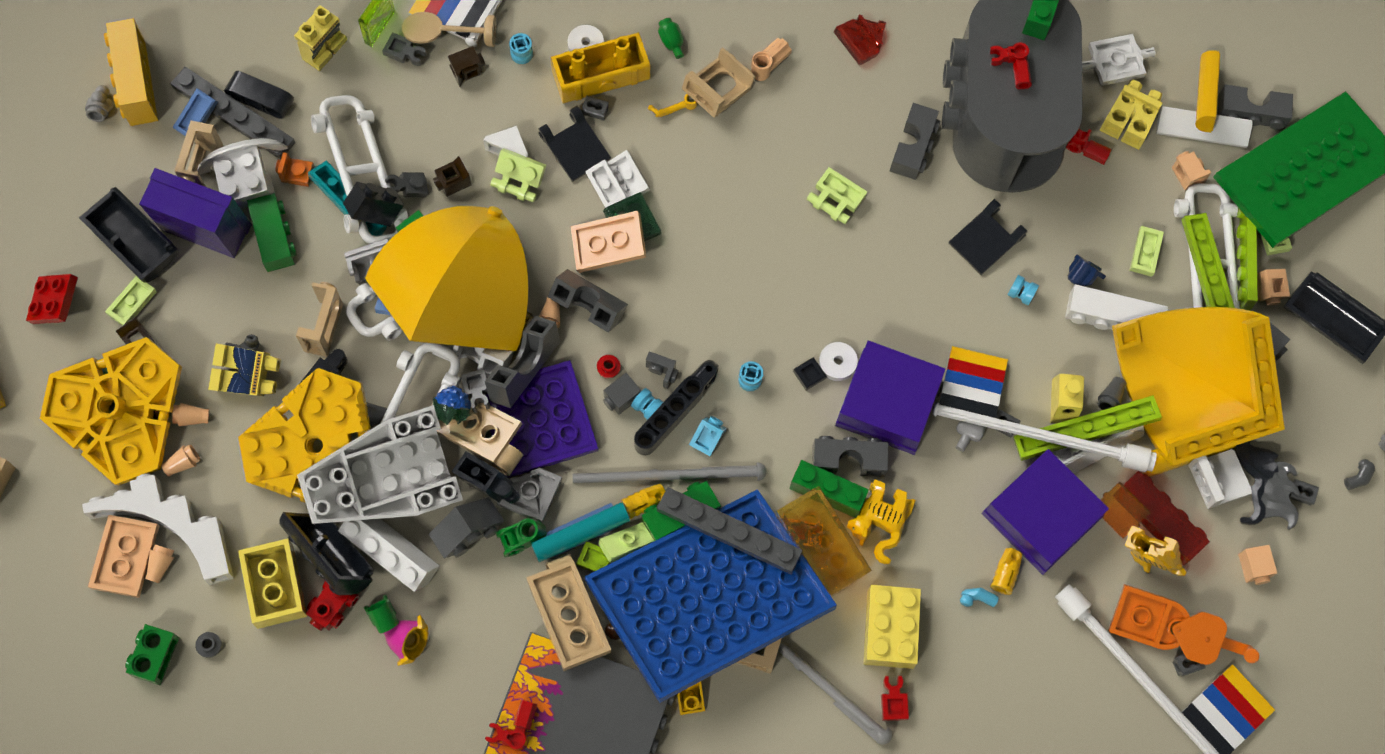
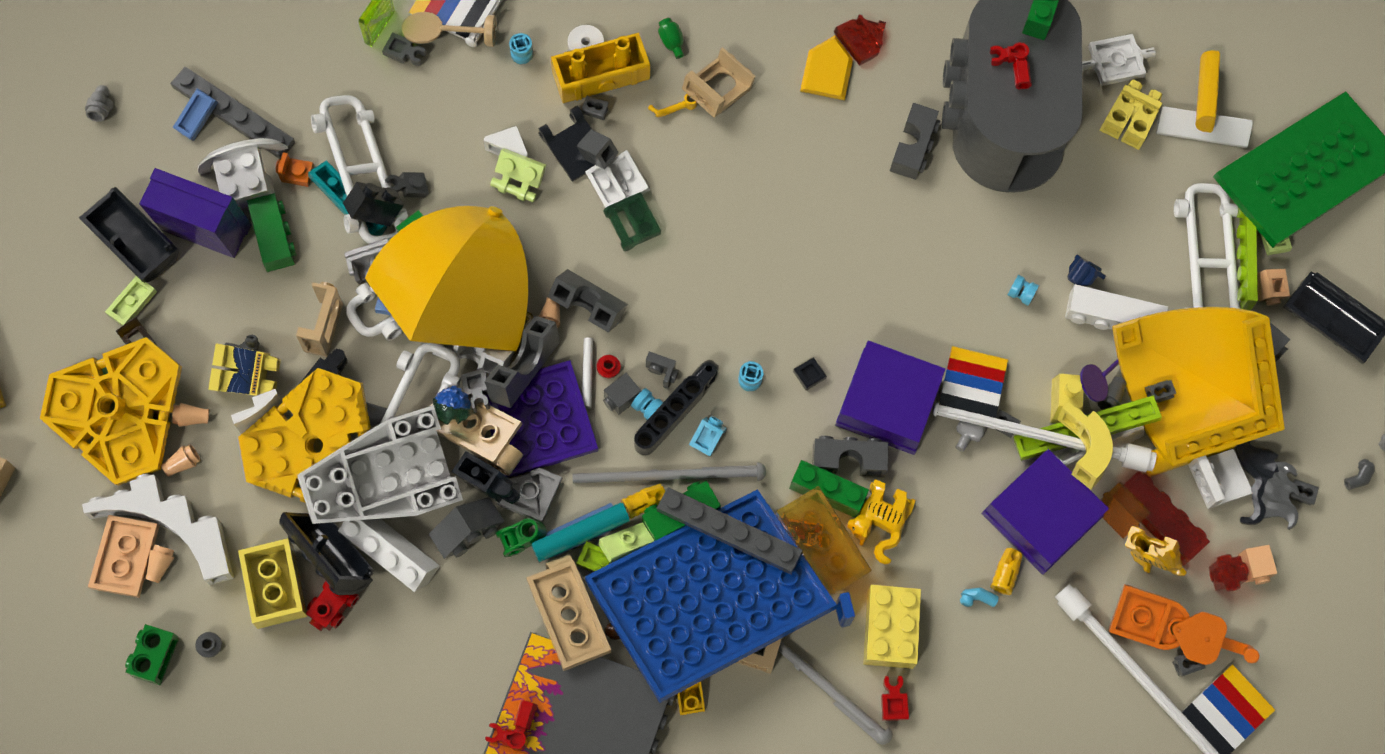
red plate [26,274,78,324] -> none
yellow brick [104,18,158,126] -> none
tan panel [175,120,223,187] -> none
black beam [224,71,294,119] -> none
light yellow hips [294,5,347,71] -> none
green piece [364,594,399,633] -> none
hat [383,615,428,666] -> none
dark brown window [433,156,471,197] -> none
dark brown window [448,46,485,87] -> none
light nougat plate [571,211,646,273] -> none
light nougat piece [750,38,792,81] -> none
yellowish green plate [806,167,867,224] -> none
white piece [819,342,858,381] -> none
black flag [948,199,1027,275] -> none
red bar [1066,127,1112,165] -> none
yellowish green plate [1129,226,1164,277] -> none
light nougat brick [1172,151,1211,191] -> none
lime plate [1181,213,1234,308] -> none
dark grey arch [1217,84,1293,129] -> none
none -> white slope [231,389,283,434]
none -> dark grey brick [577,129,619,170]
none -> white bar [582,338,593,409]
none -> yellow tile [800,35,853,101]
none -> blue tile [836,592,855,628]
none -> light yellow arch [1057,402,1113,490]
none -> dark purple piece [1080,359,1119,402]
none -> dark grey piece [1145,380,1176,403]
none -> clear red brick [1208,554,1248,592]

